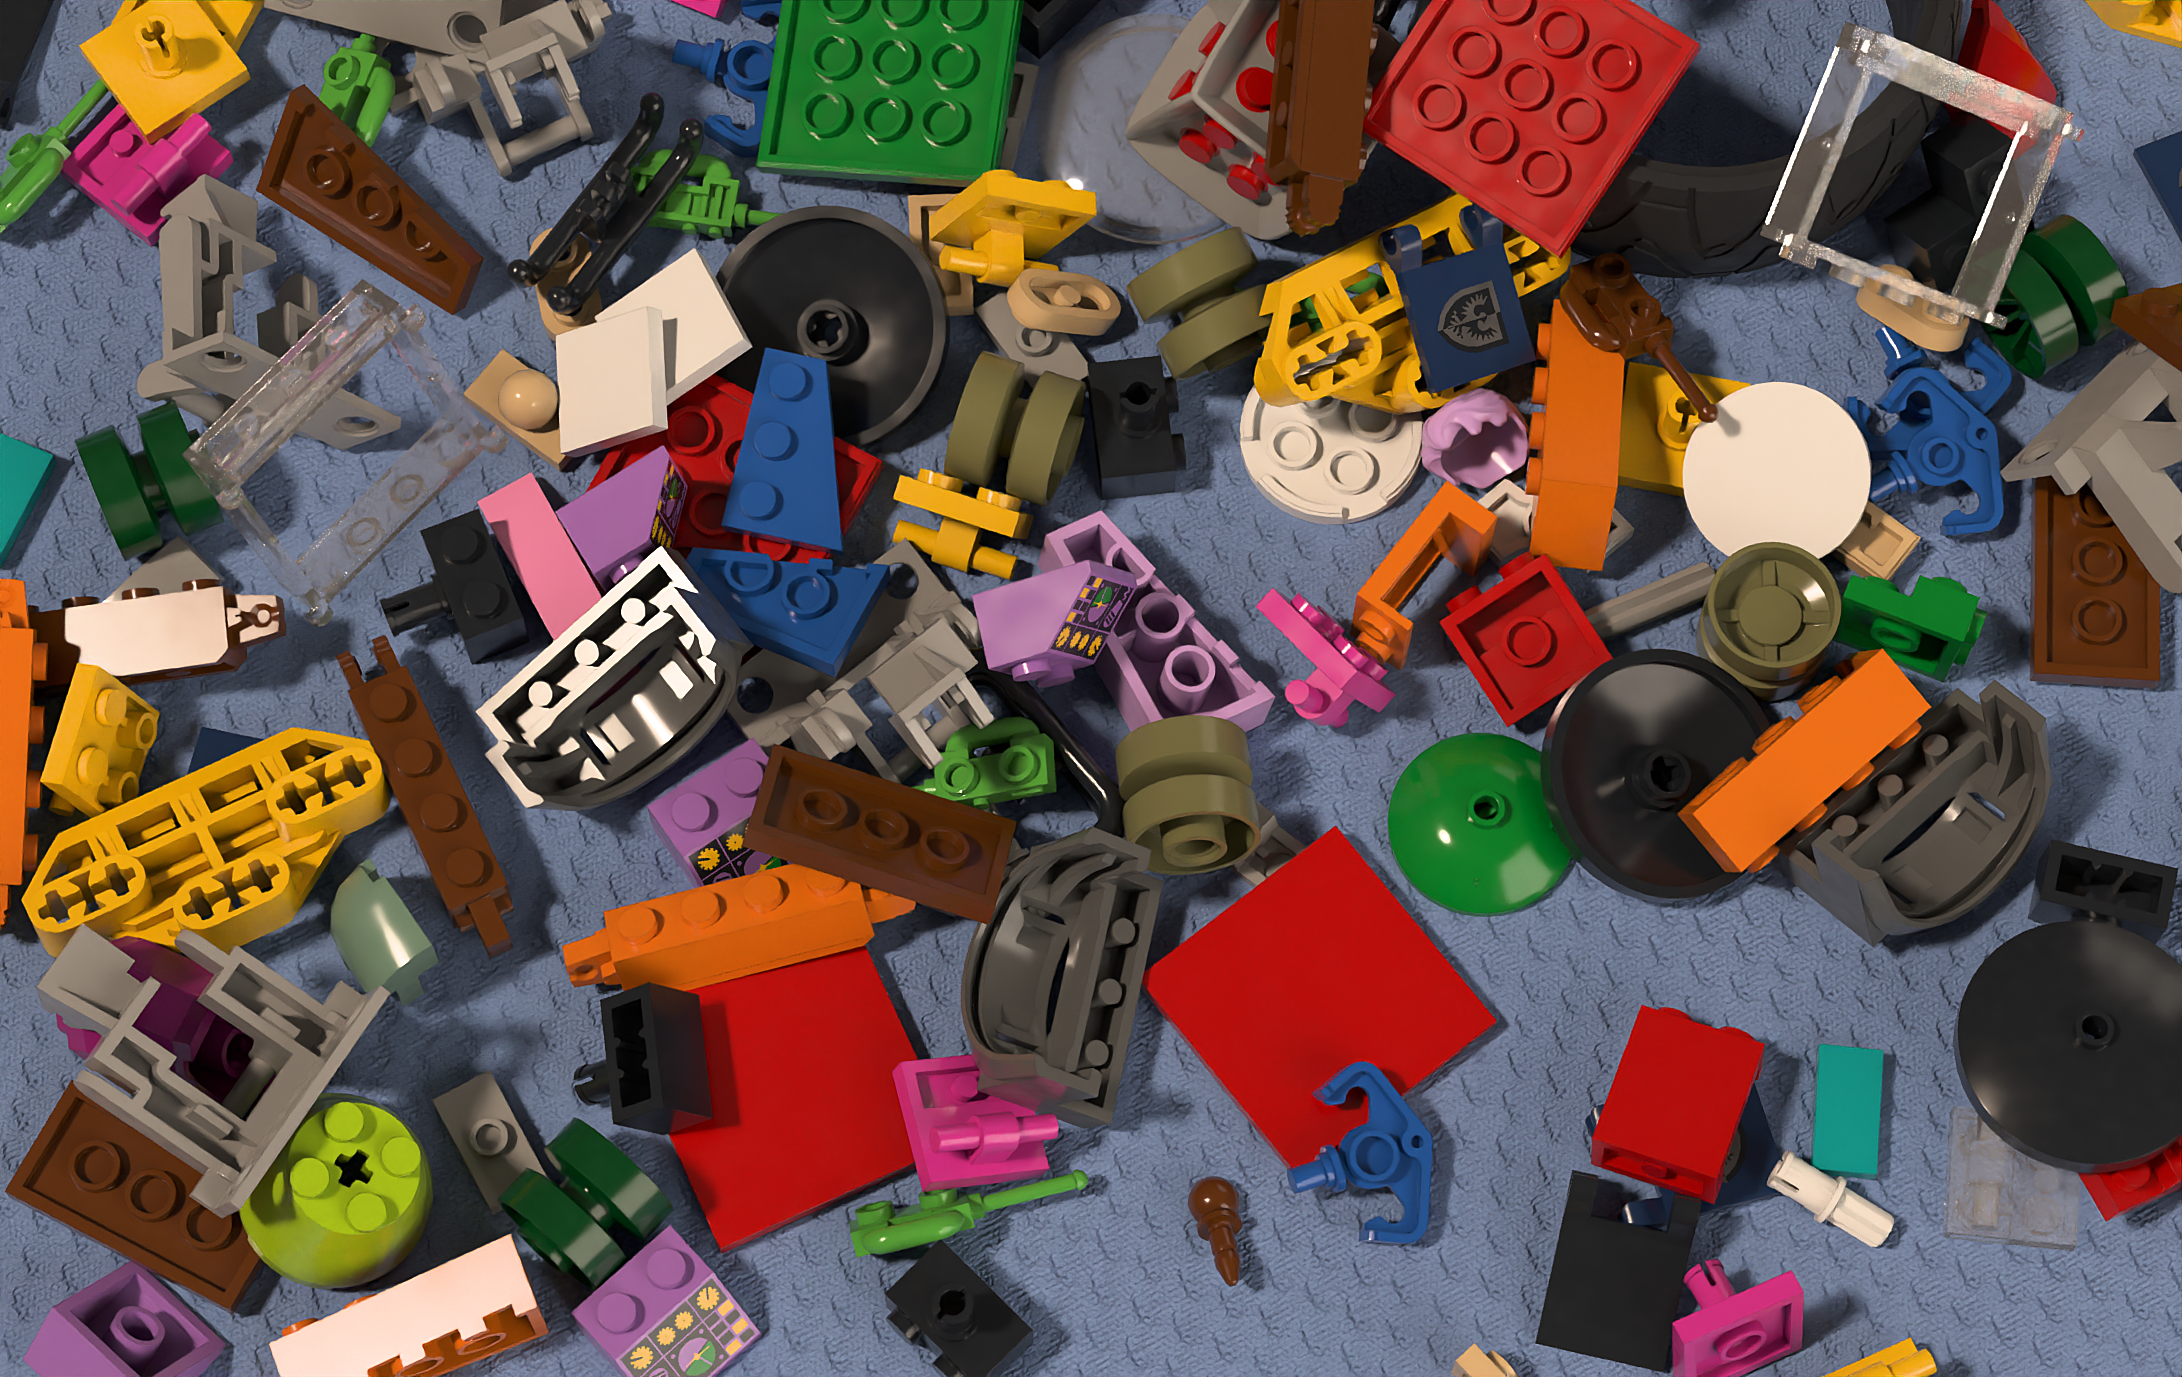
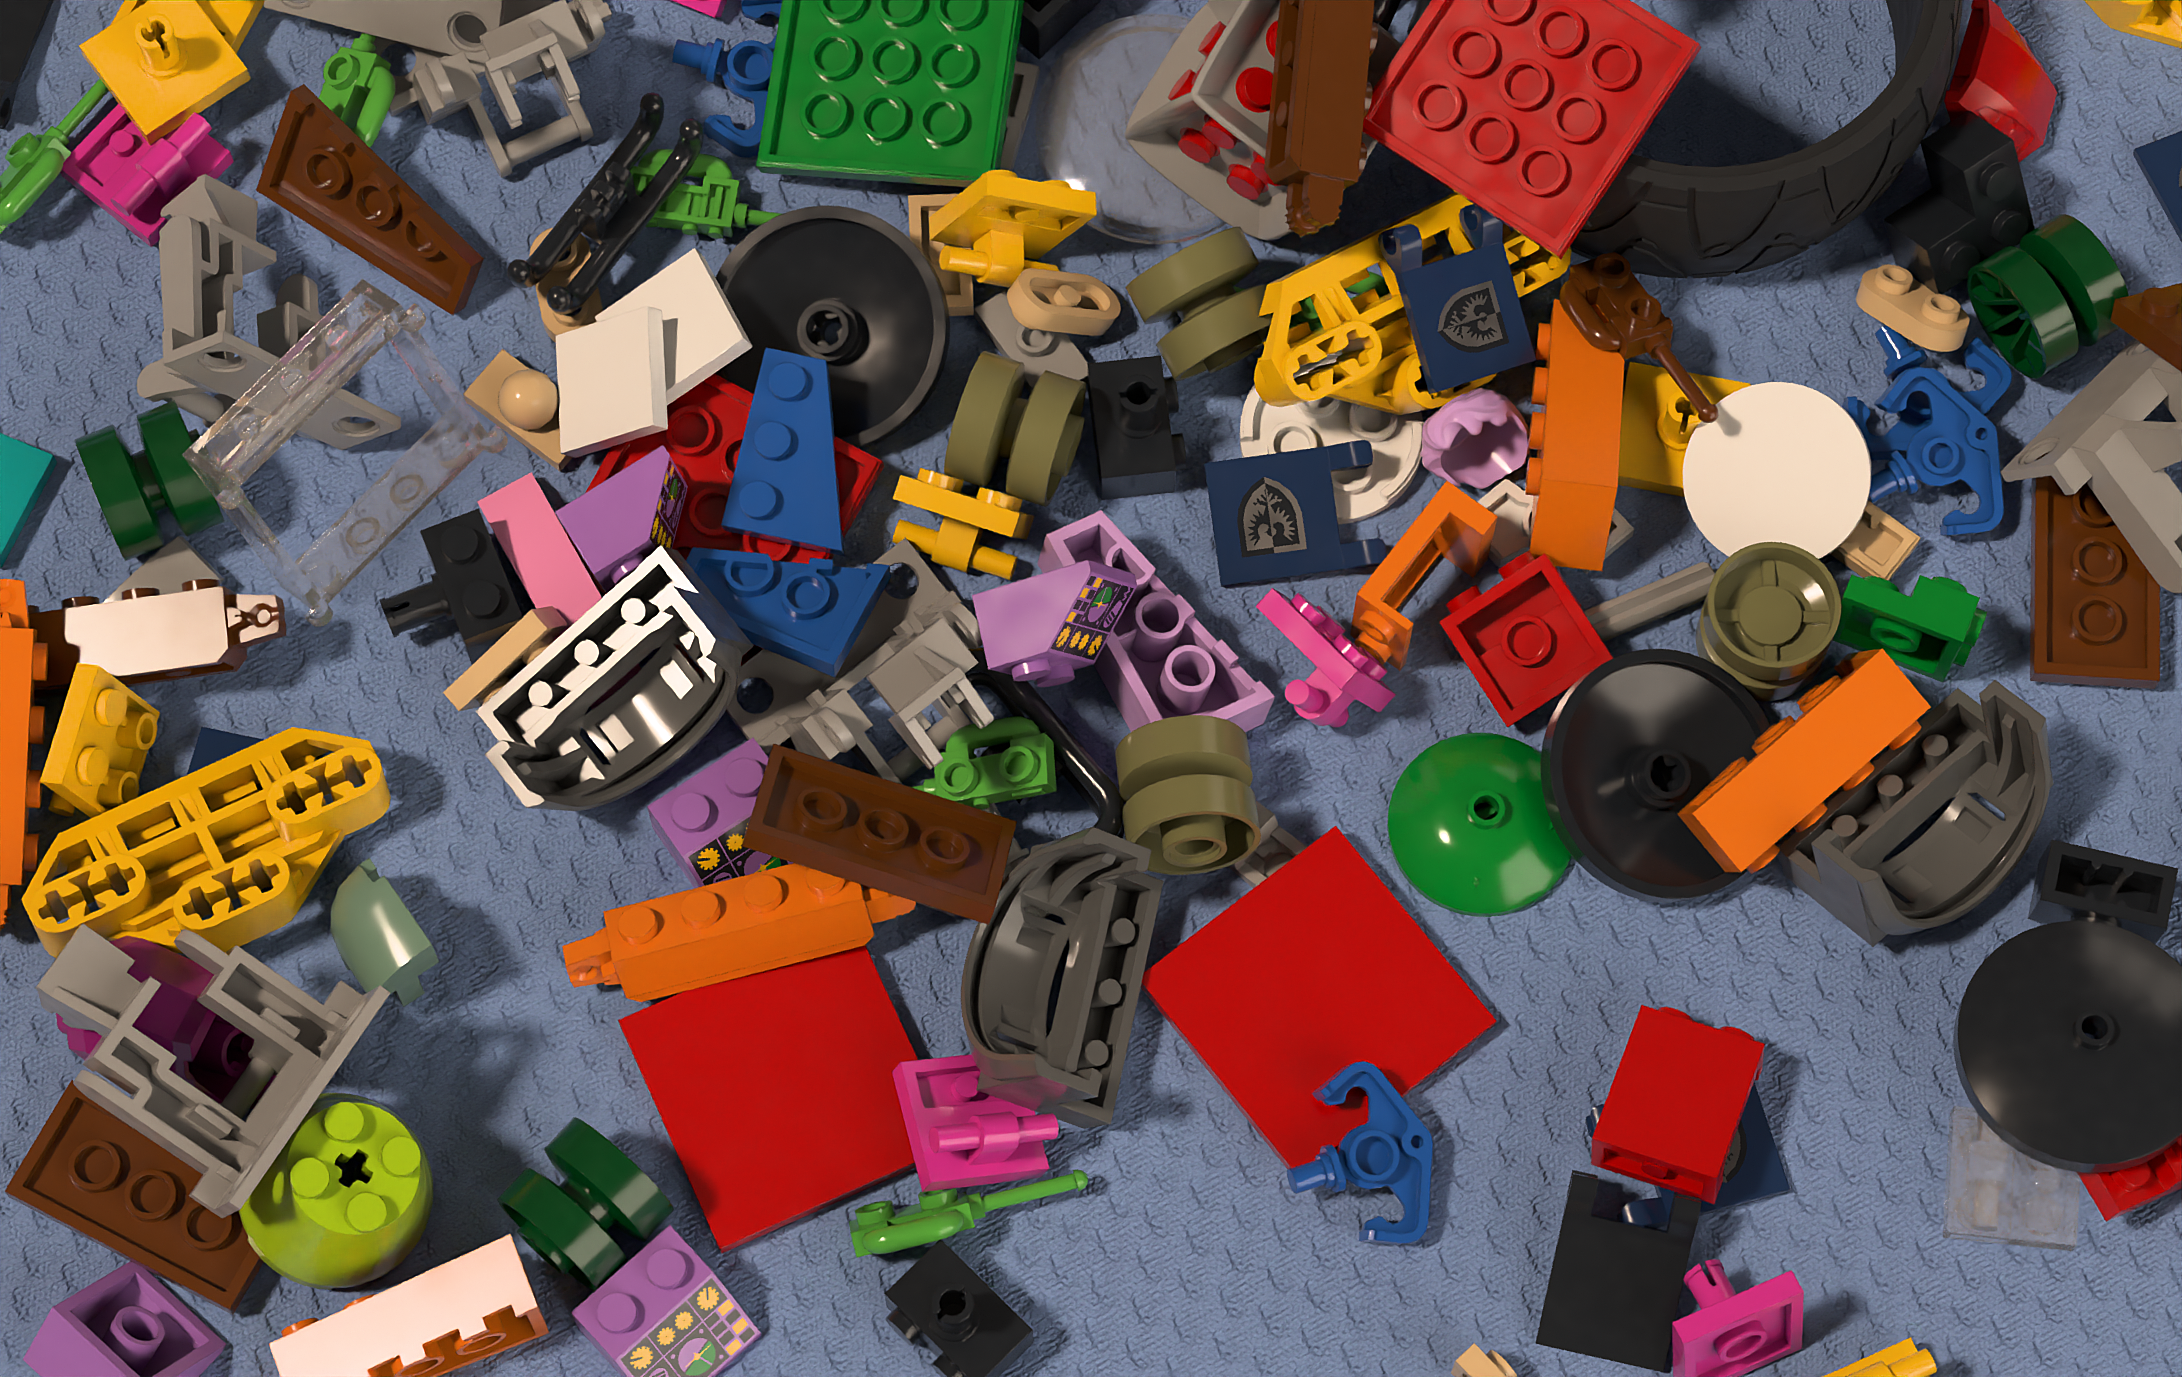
reddish brown hinge [335,635,514,959] -> none
light grey plate [432,1070,547,1215] -> none
black brick [573,982,713,1135] -> none
reddish brown bar [1188,1176,1242,1287] -> none
clear window [1760,21,2085,330] -> none
white axle [1767,1150,1894,1247] -> none
teal tile [1810,1044,1884,1180] -> none
none -> tan plate [443,606,568,711]
none -> dark blue flag [1204,440,1387,587]

